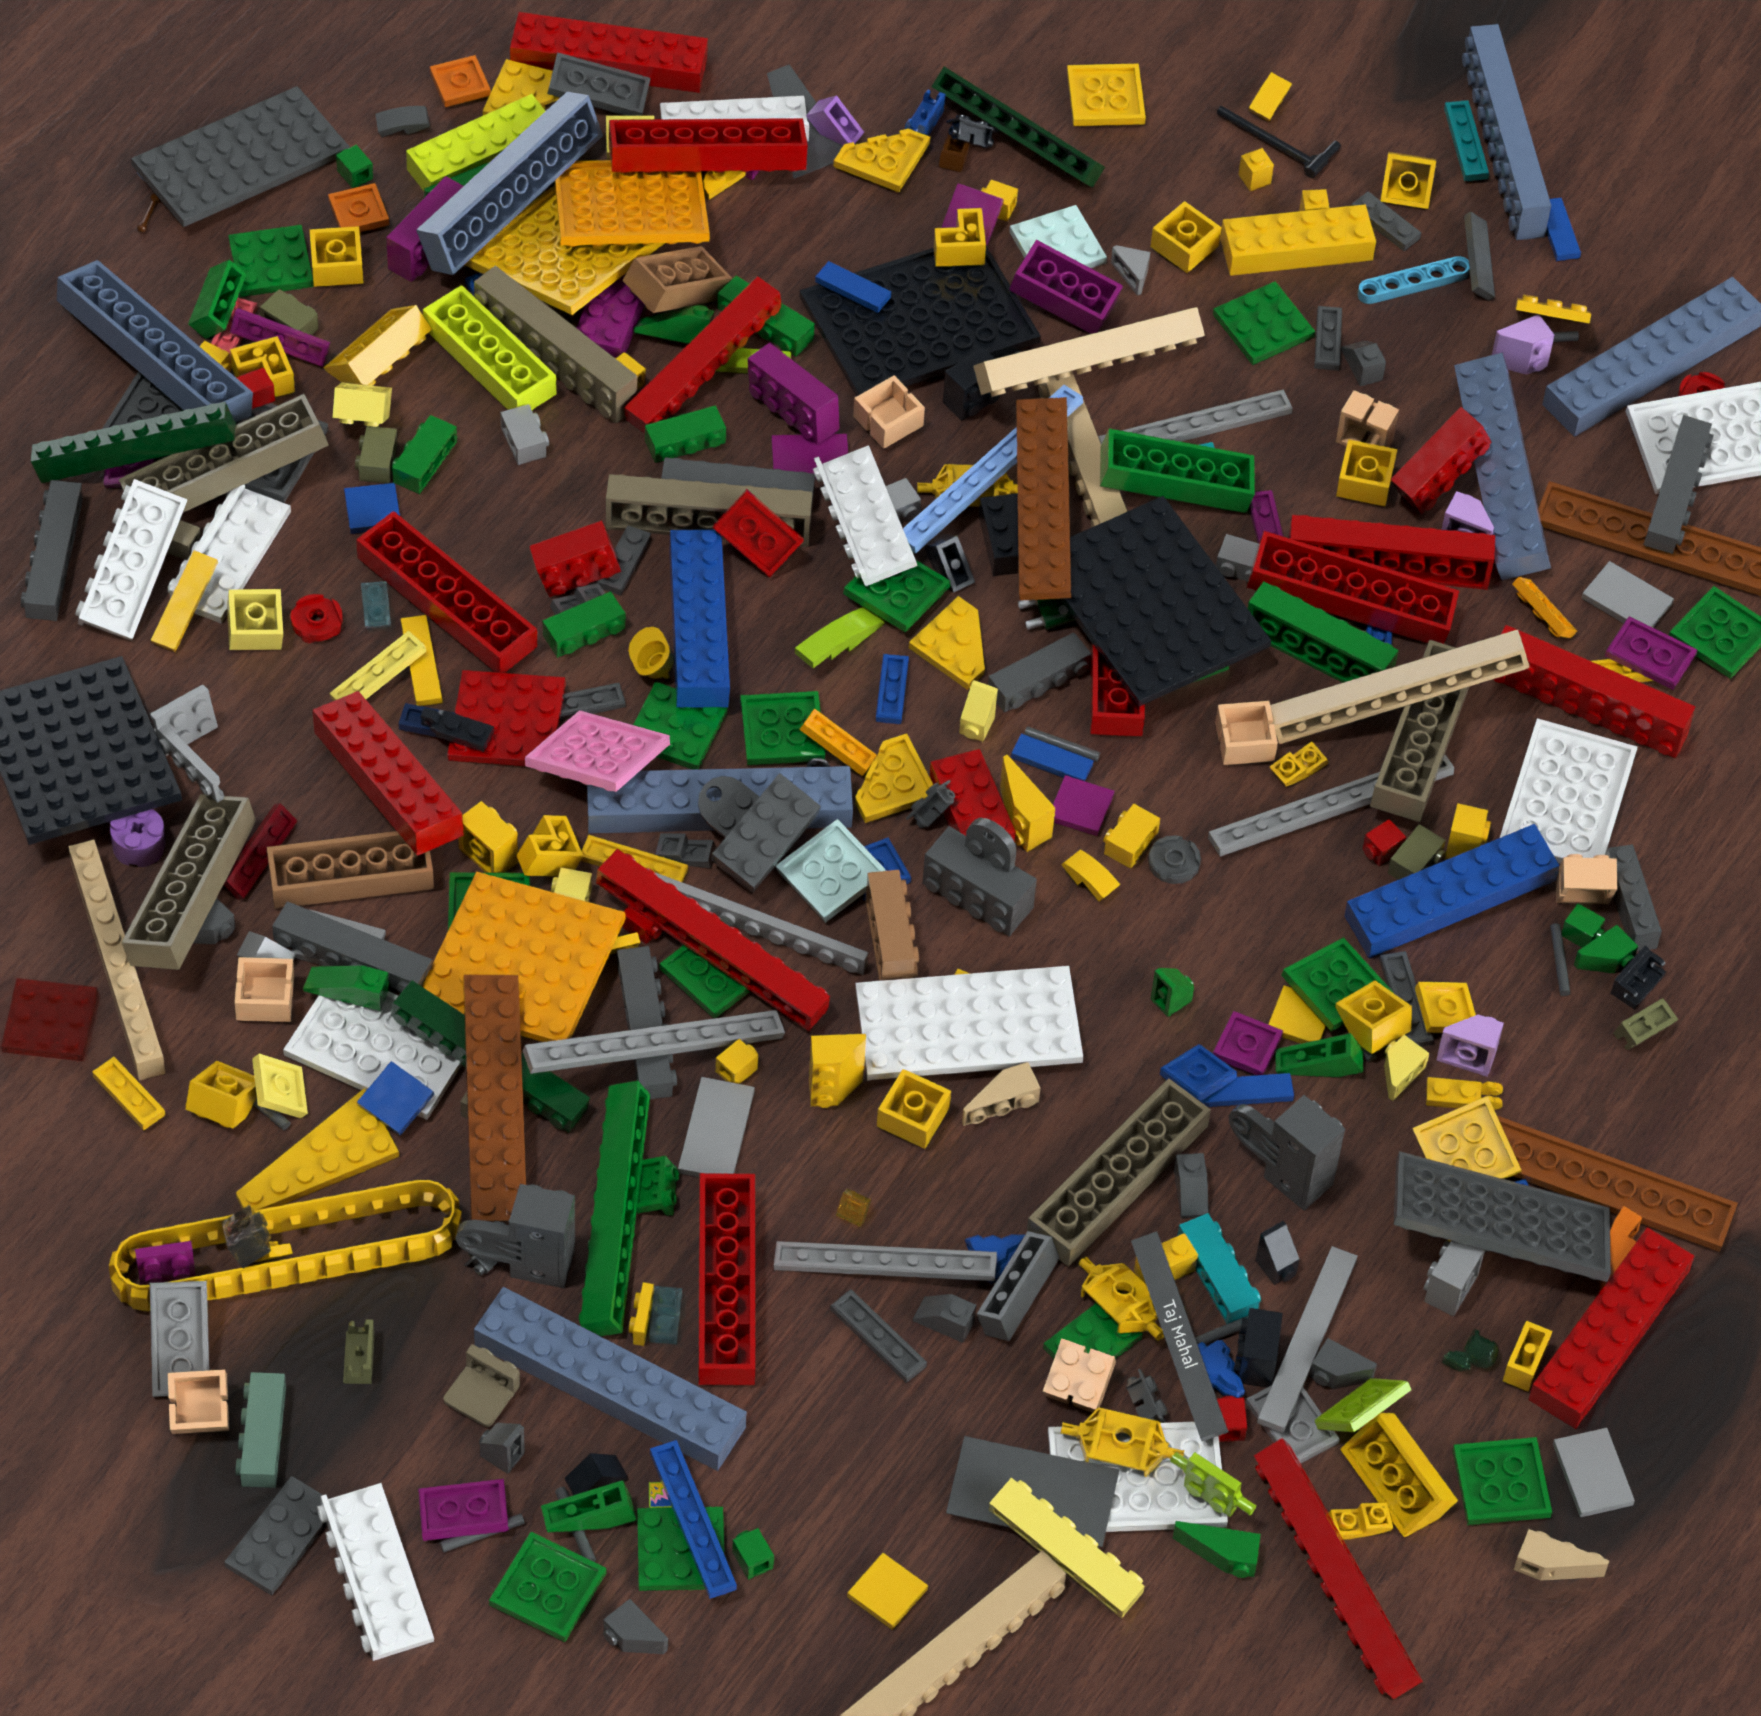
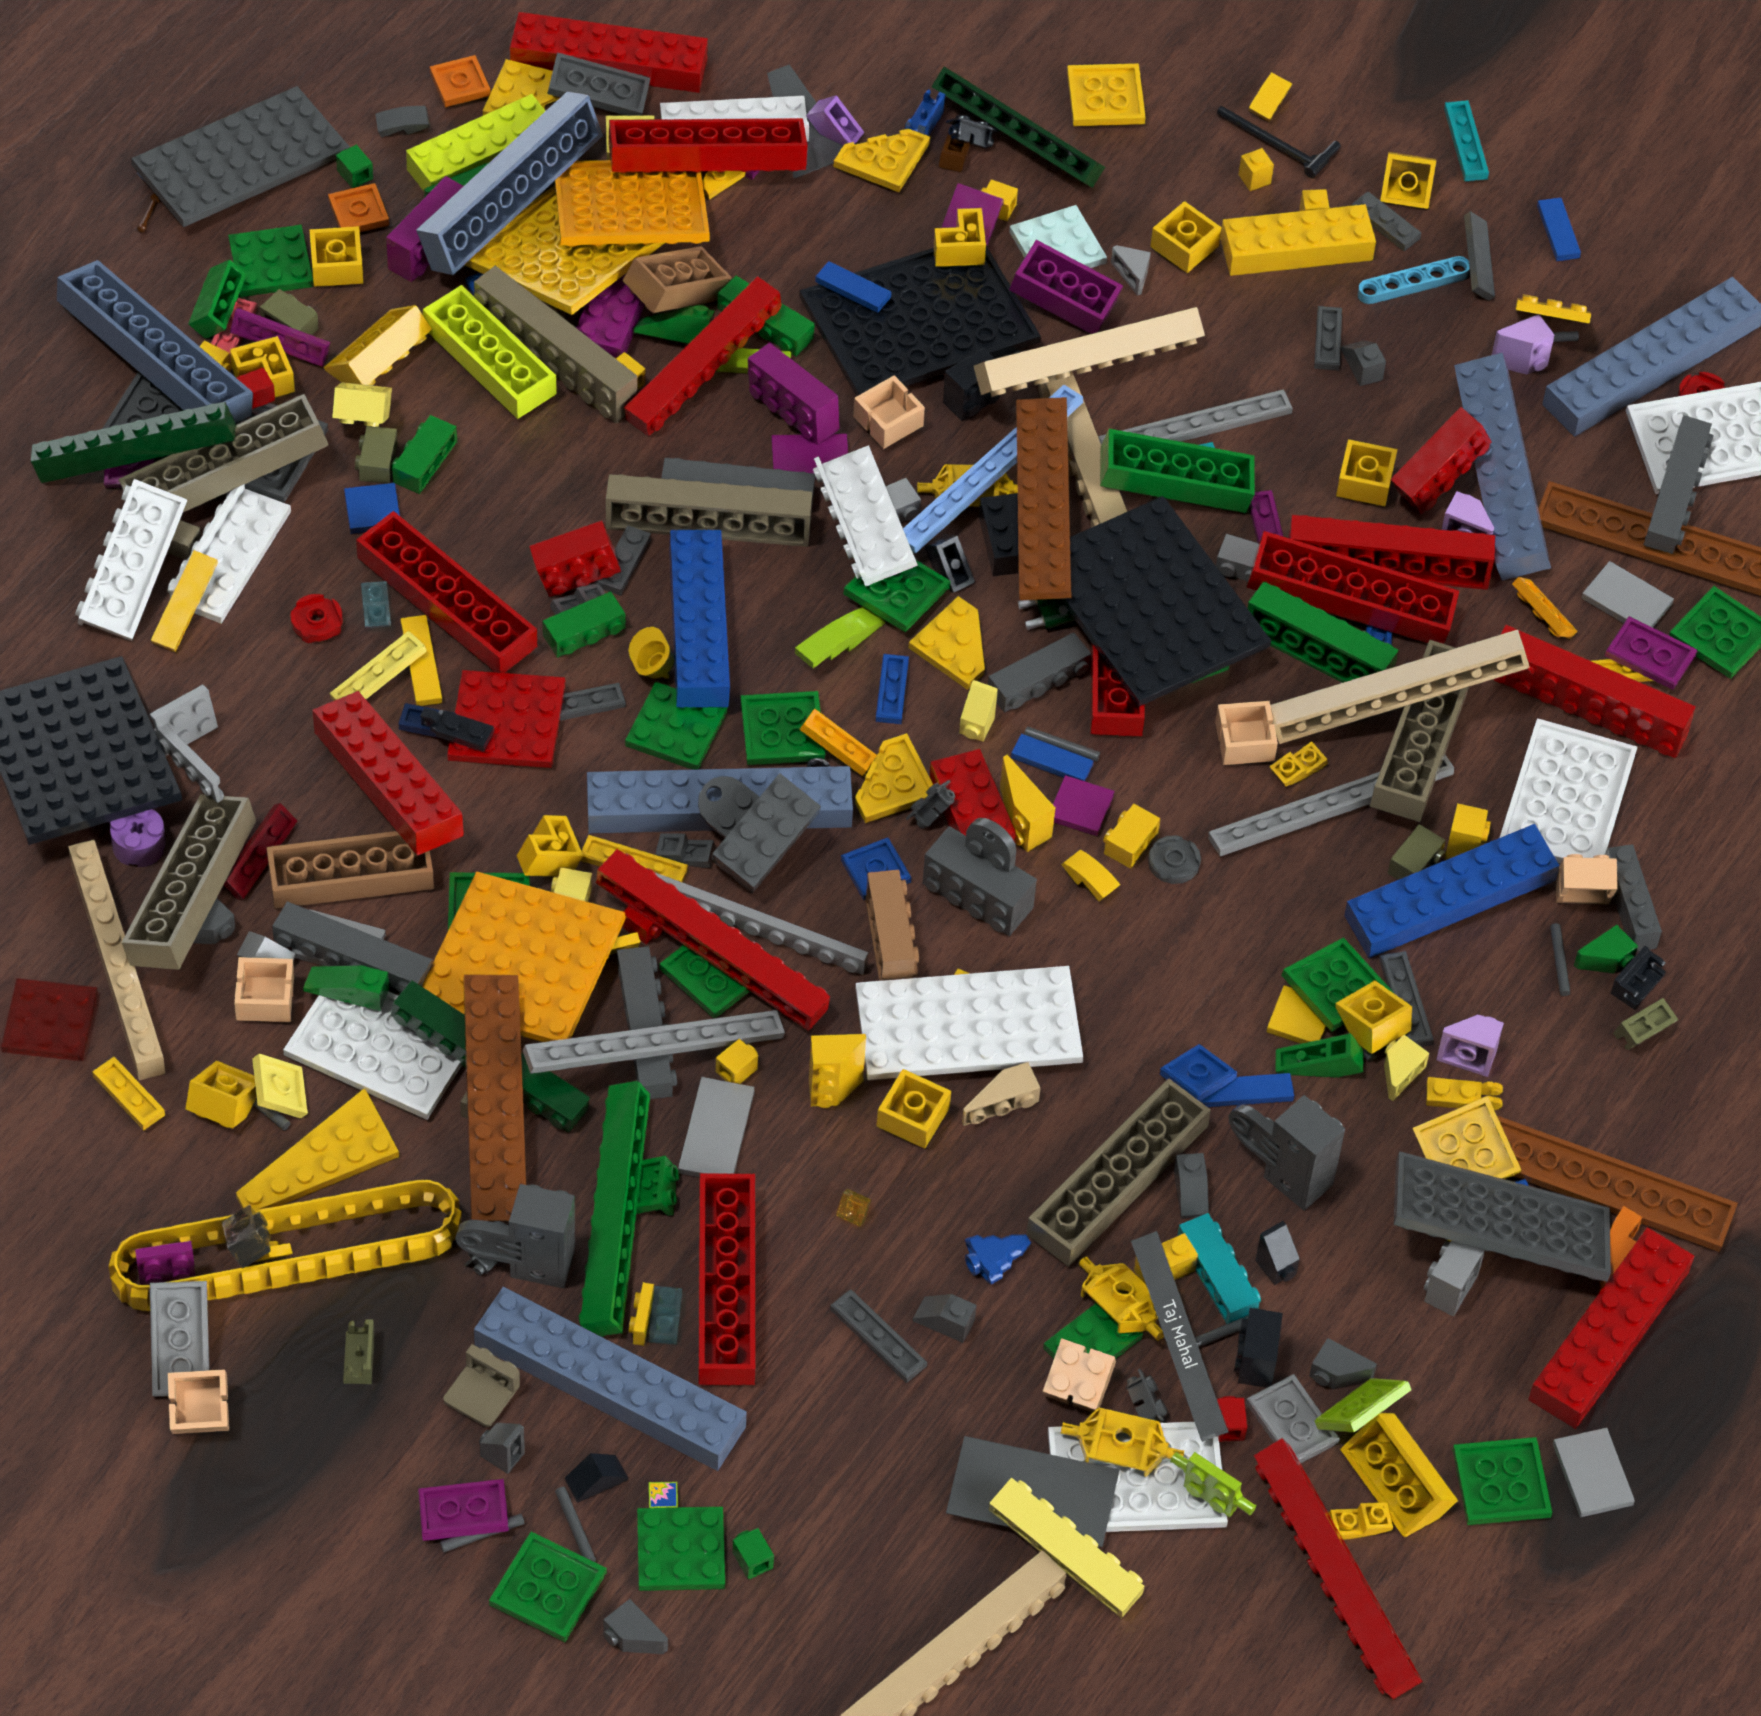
dark grey brick [21,480,83,621] -> none
dark grey plate [224,1476,329,1596] -> none
light yellow brick [227,589,283,650] -> none
sand green brick [236,1372,286,1488] -> none
white bracket [317,1483,434,1661] -> none
blue tile [357,1061,435,1136] -> none
yellow brick [458,801,518,873] -> none
light grey brick [500,404,549,465] -> none
bright pink plate [525,710,670,792] -> none
green slope [541,1480,636,1533] -> none
green brick [645,405,726,463] -> none
blue plate [650,1440,737,1599] -> none
red tile [712,489,804,577] -> none
light grey tile [774,1241,997,1281] -> none
light aqua plate [776,819,886,923] -> none
yellow tile [847,1553,928,1630] -> none
dark grey brick [977,1231,1059,1341] -> none
green slope [1151,968,1194,1017] -> none
green slope [1173,1521,1261,1578] -> none
blue rock [1197,1340,1245,1398] -> none
green plate [1213,281,1315,365] -> none
magenta plate [1213,1011,1283,1075] -> none
light grey tile [1257,1246,1358,1433] -> none
light nougat piece [1336,391,1399,447] -> none
red brick [1362,819,1406,867] -> none
yellow plate [1415,982,1476,1033] -> none
clear green piece [1442,1328,1499,1372] -> none
sand blue brick [1462,24,1551,240] -> none
yellow brick [1503,1321,1552,1392] -> none
tan slope [1514,1529,1609,1581] -> none
green brick [1562,903,1606,948] -> none

